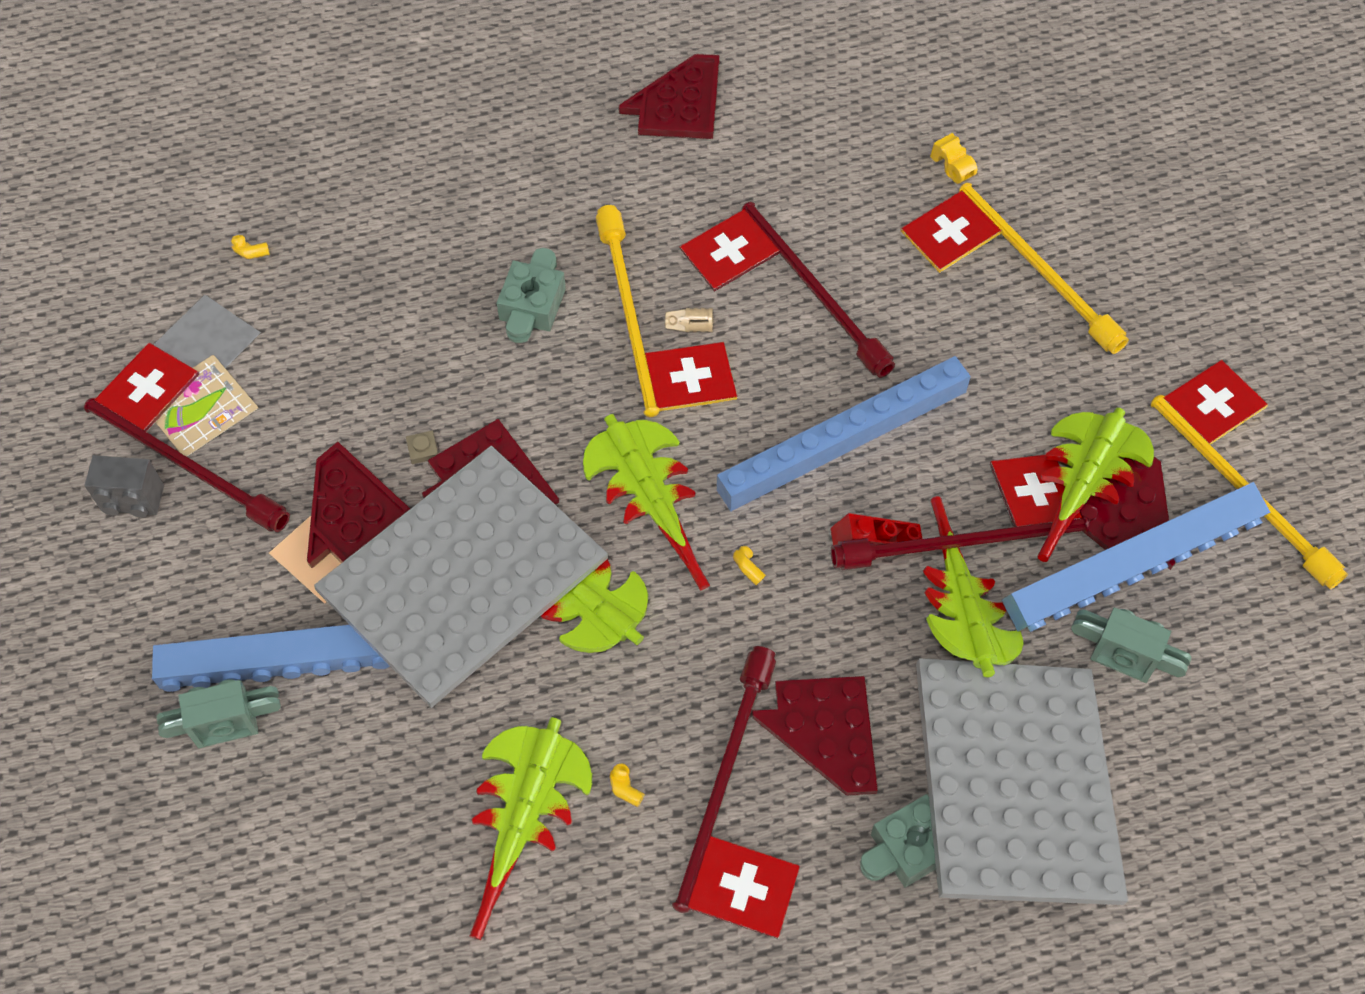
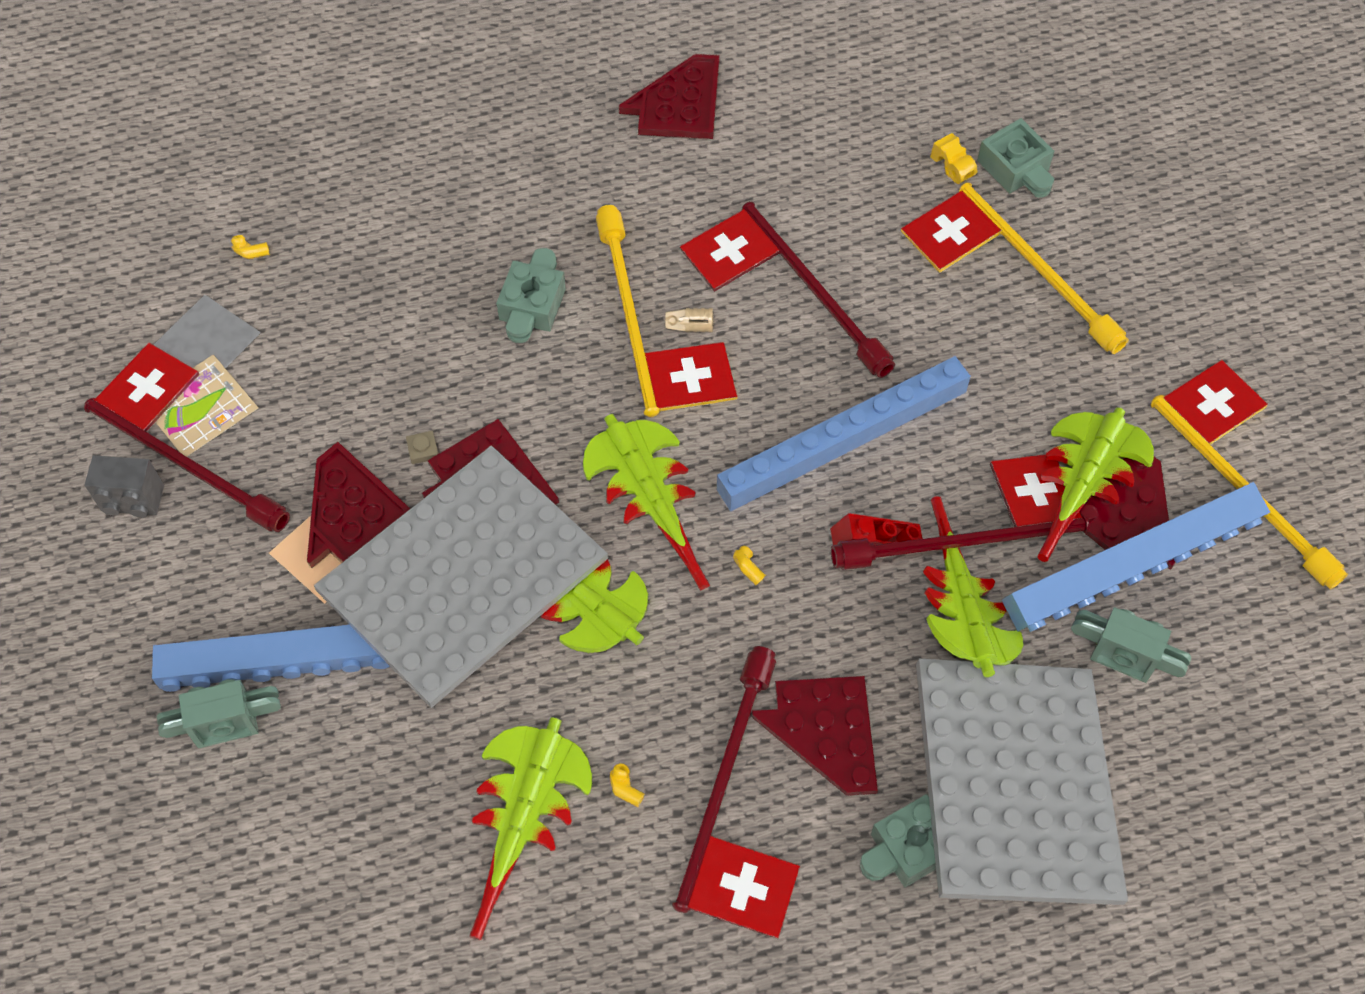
none -> sand green brick [977,118,1054,198]

